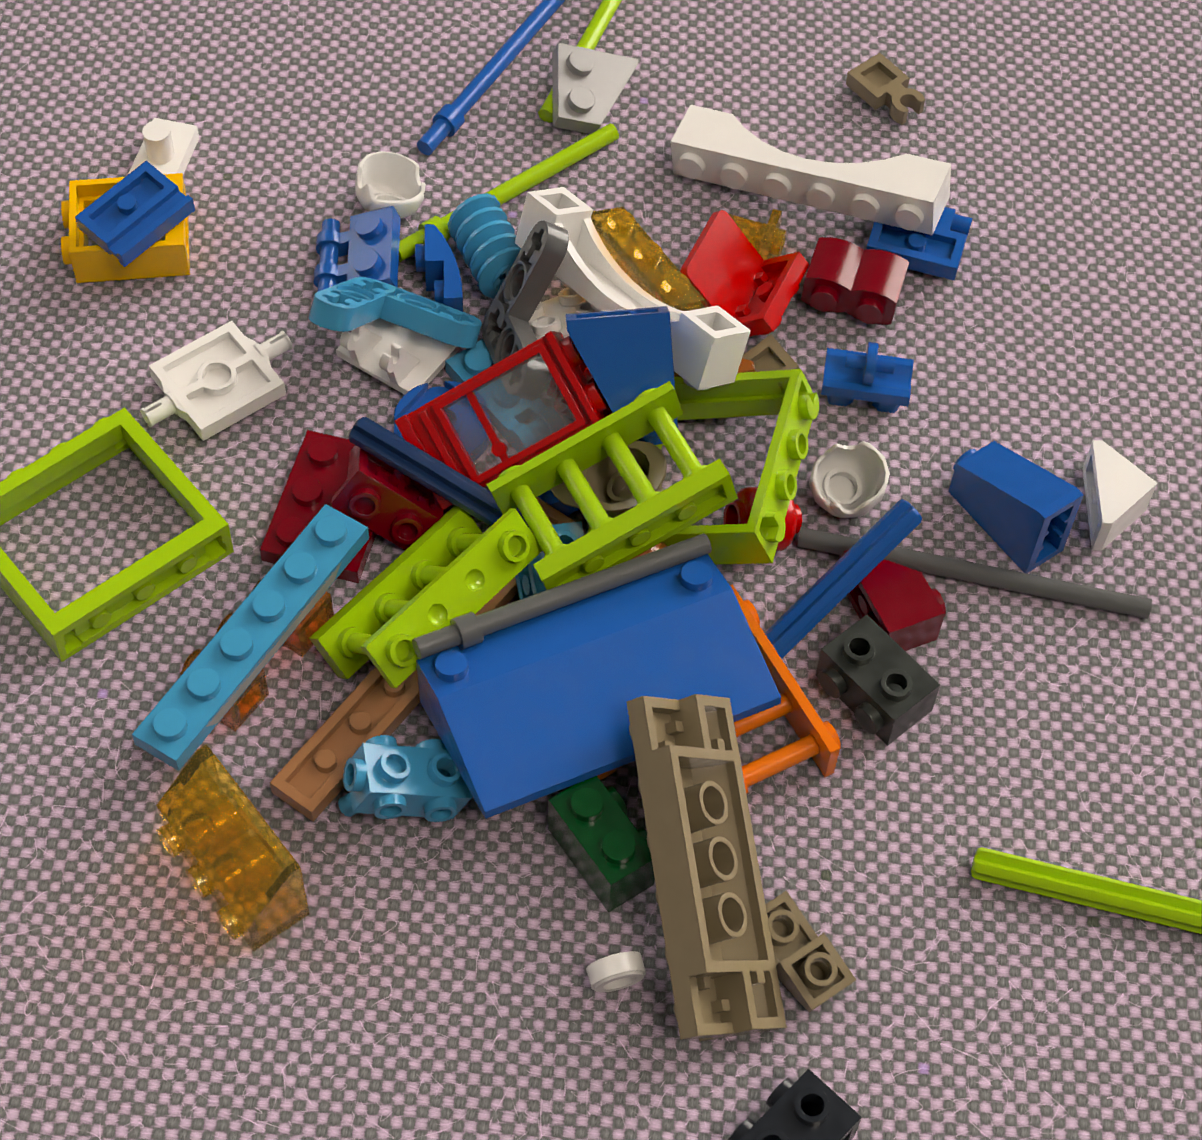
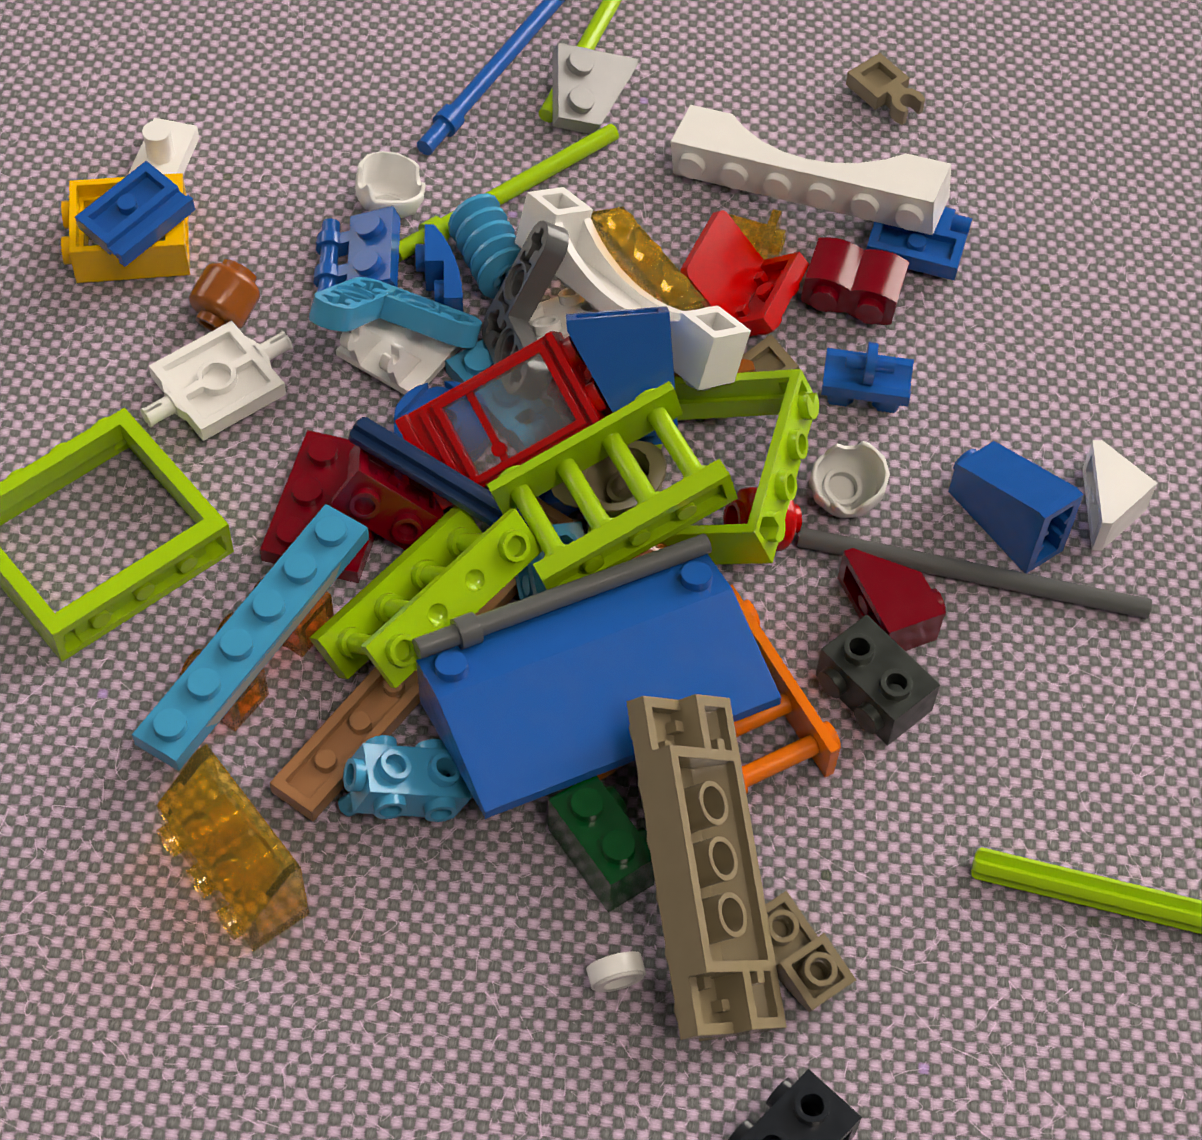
blue axle [765,499,922,659] -> none
none -> dark orange head [189,259,260,331]

